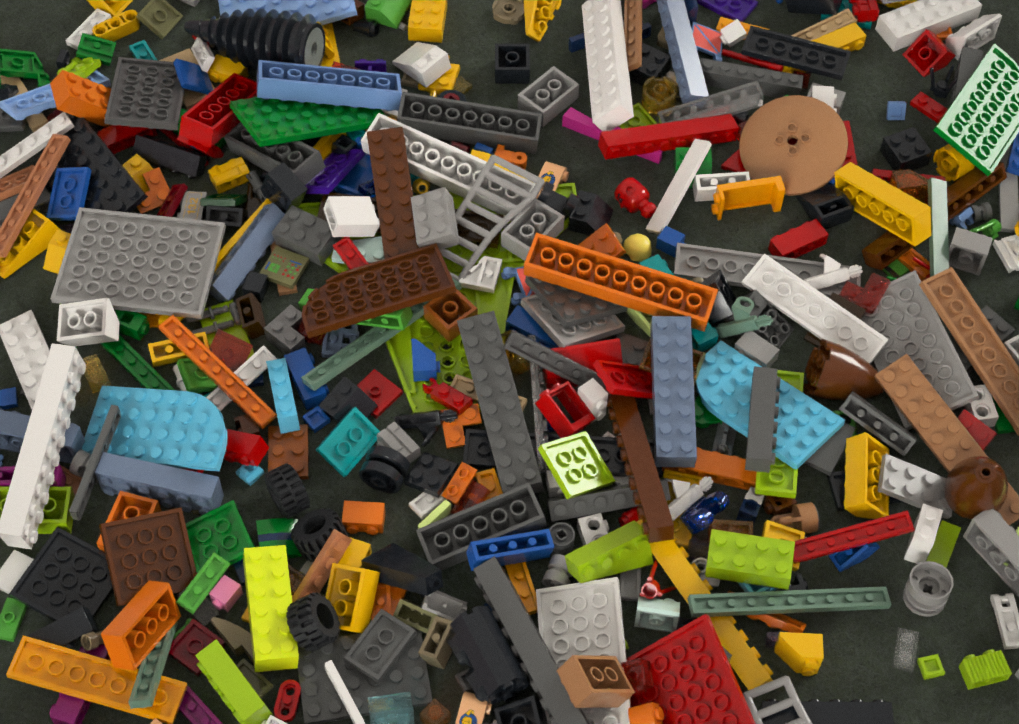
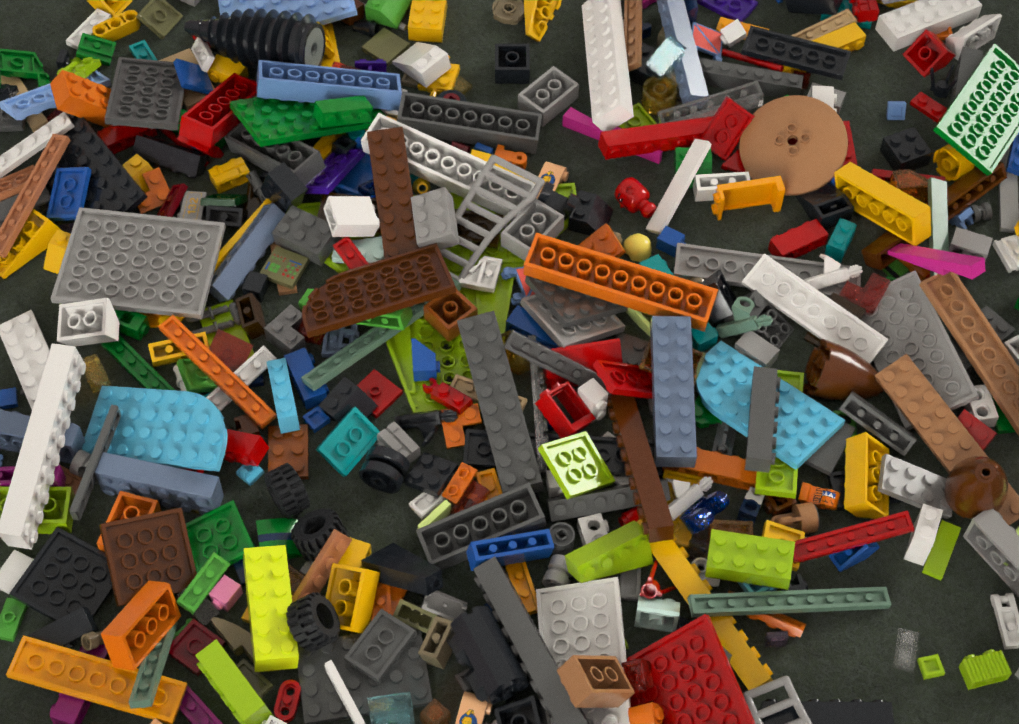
orange brick [342,500,386,535] -> none
dark blue tile [568,33,586,53] -> none
yellow slope [774,632,824,676] -> none
light grey wheel [903,561,954,617] -> none
bright green plant [969,219,1002,242] -> none
none -> green brick [313,95,373,128]
none -> olive tile [362,27,410,67]
none -> clear light blue brick [645,35,686,77]
none -> red tile [700,97,755,161]
none -> orange leg [798,482,840,510]
none -> teal brick [824,218,857,263]
none -> dark pink slope [888,243,986,279]

